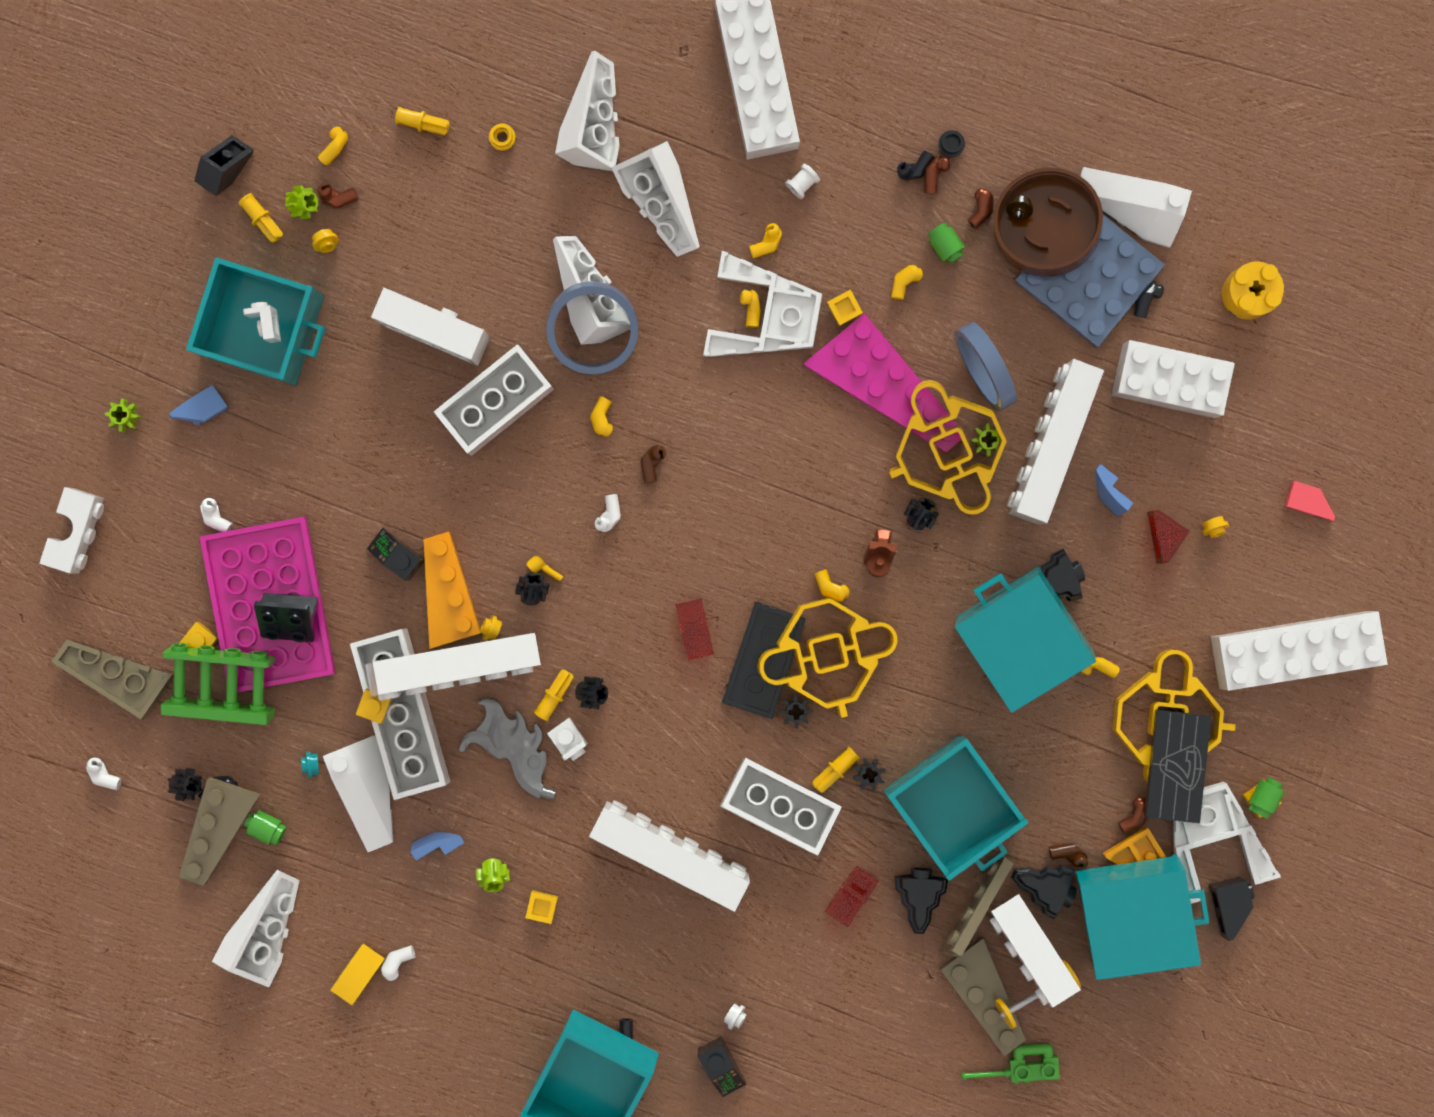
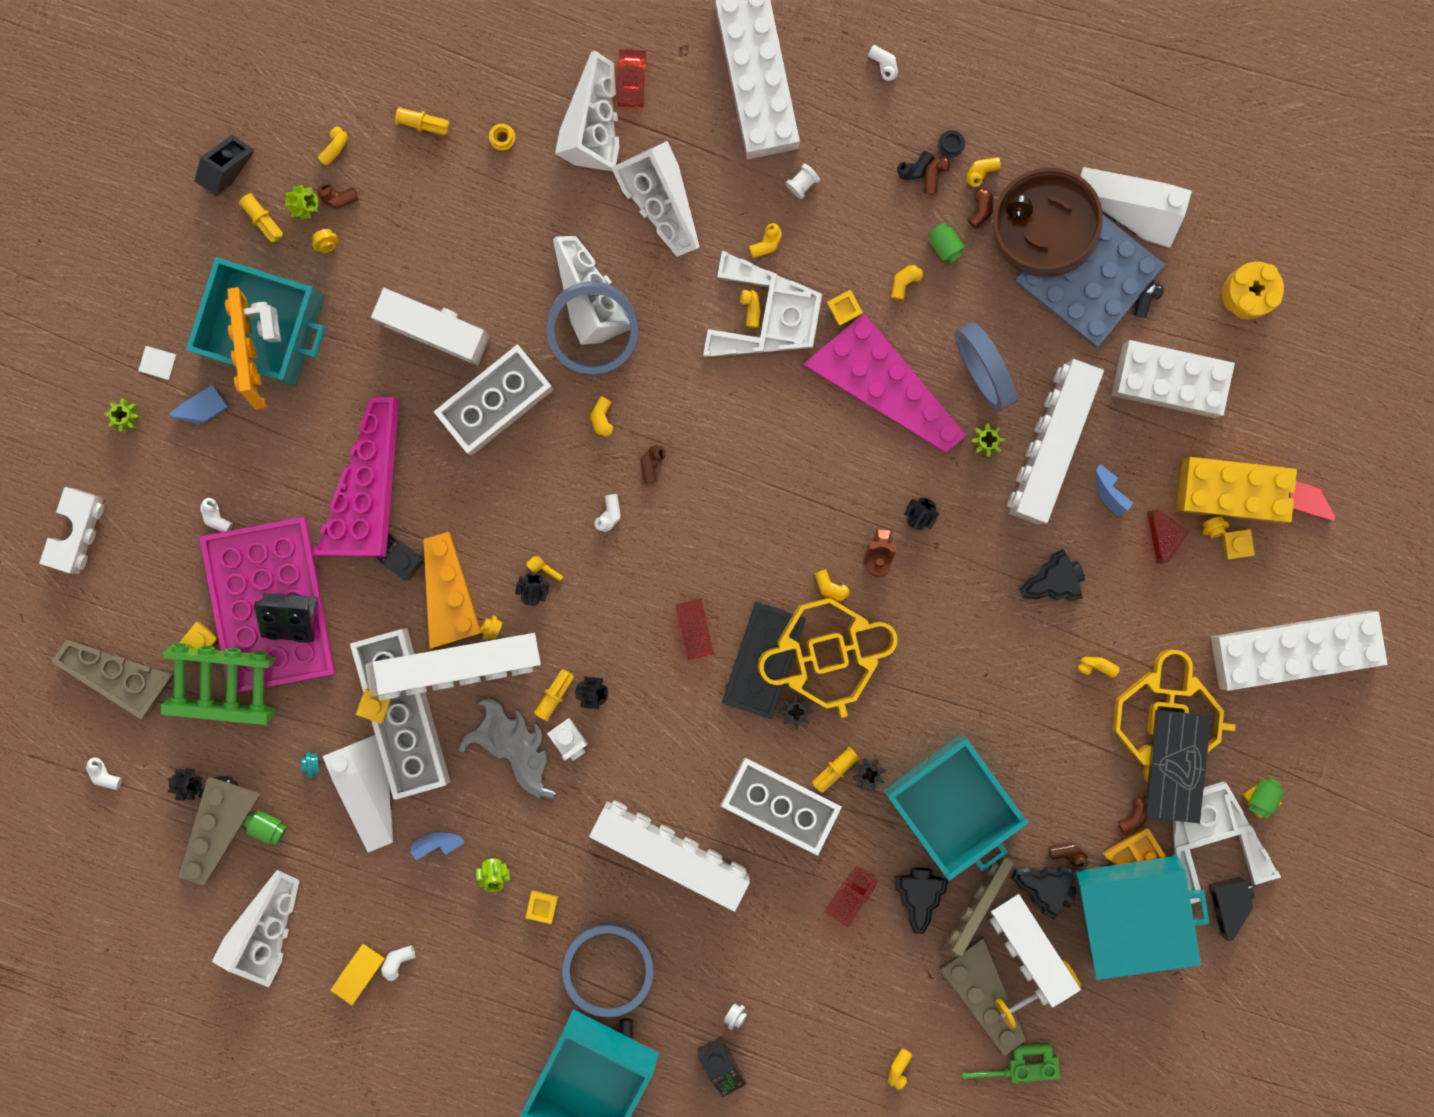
yellow piece [889,380,1007,514] -> none
teal container [955,566,1096,713] -> none
none -> white sticker [138,346,176,380]
none -> light orange wing [225,287,266,410]
none -> dark pink wing [312,397,399,557]
none -> sand blue piece [562,923,654,1017]
none -> clear red slope [617,49,646,107]
none -> white arm [868,45,898,81]
none -> yellow arm [888,1048,913,1090]
none -> yellow arm [966,157,1001,187]
none -> yellow piece [1176,457,1297,523]
none -> yellow plate [1222,529,1255,560]

